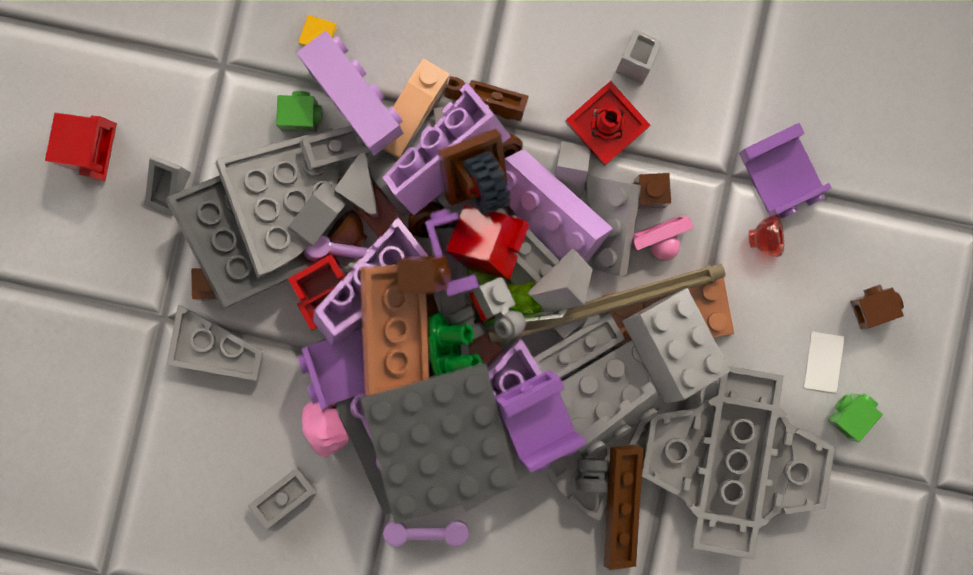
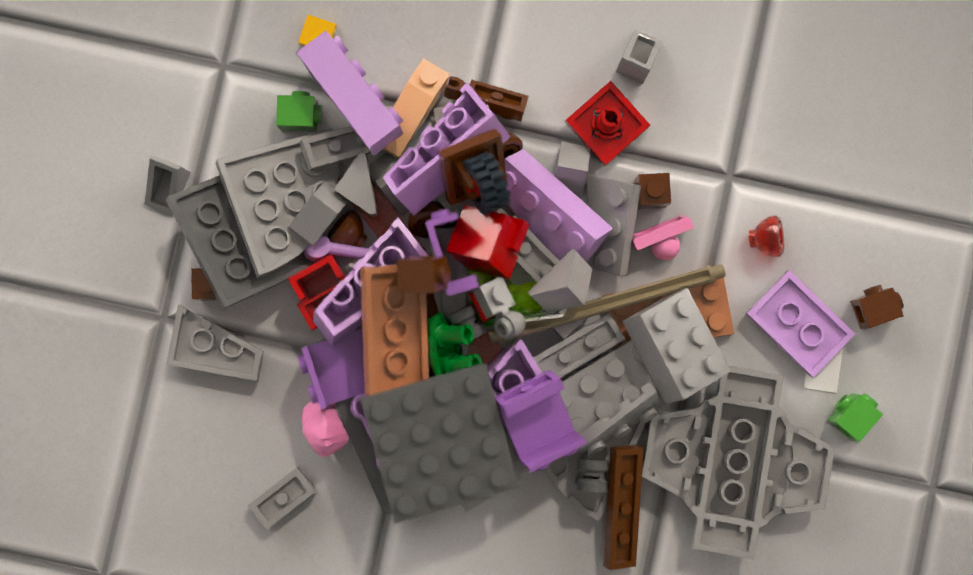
red plate [45,112,117,182] -> none
lavender bar [383,520,469,547] -> none
medium lavender panel [739,122,832,219] -> none
none -> lavender plate [745,270,855,378]

